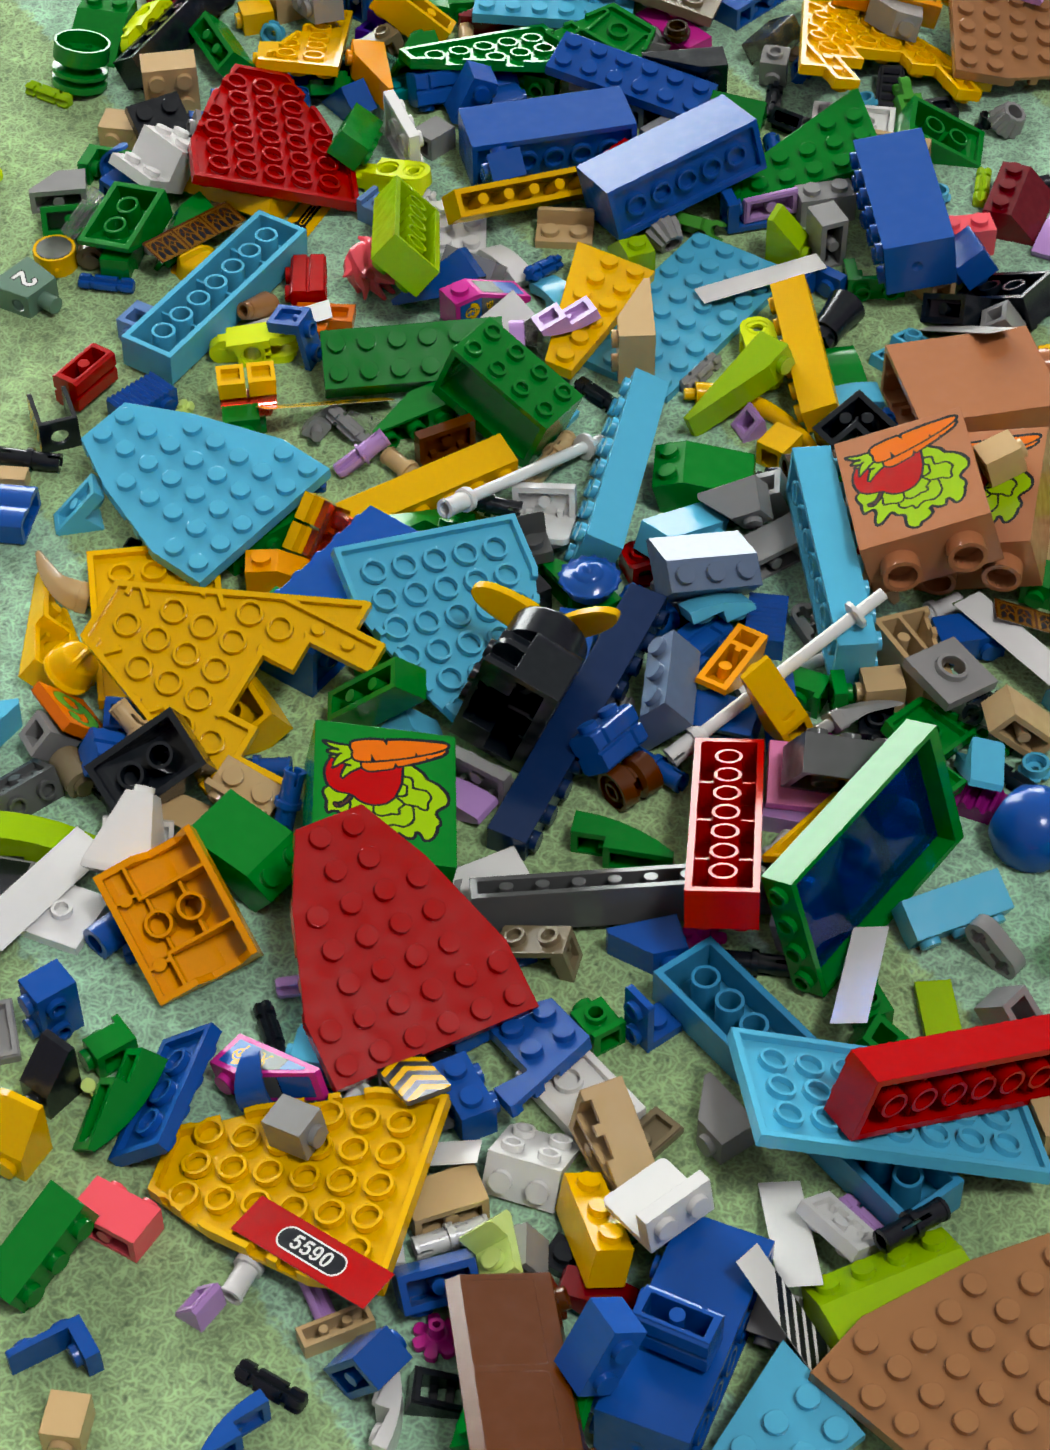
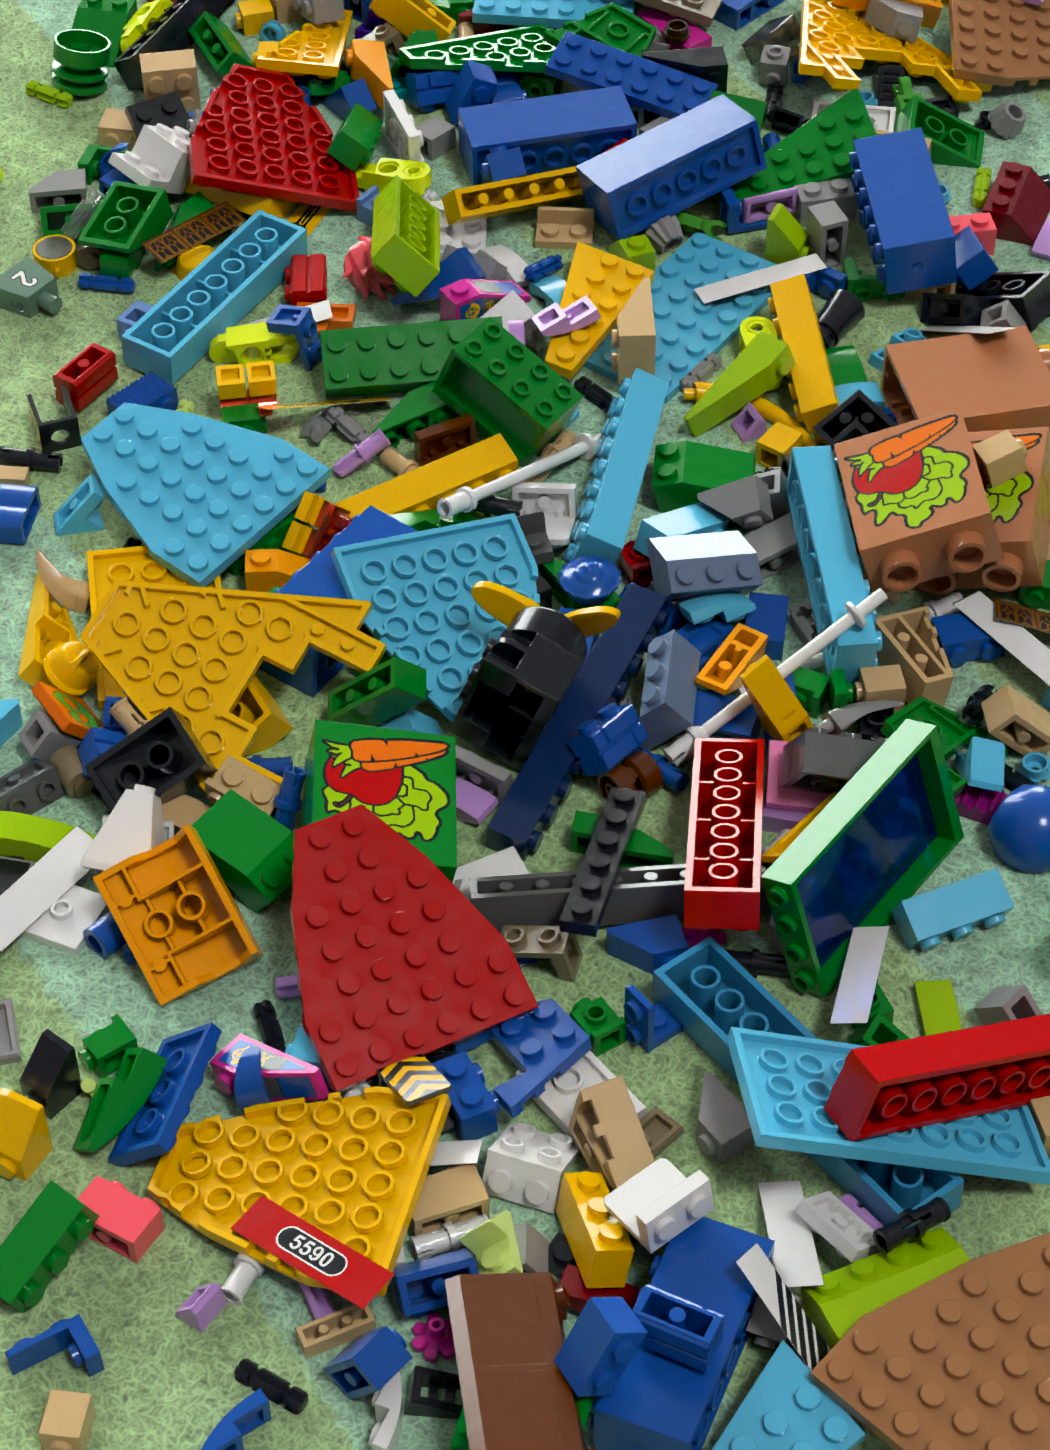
blue brick [17,958,85,1041] -> none
medium nougat cone [237,291,280,320] -> none
light grey brick [261,1094,329,1161] -> none
light grey piece [902,636,998,712] -> none
light grey beam [965,914,1026,980] -> none
none -> black plate [559,787,646,937]

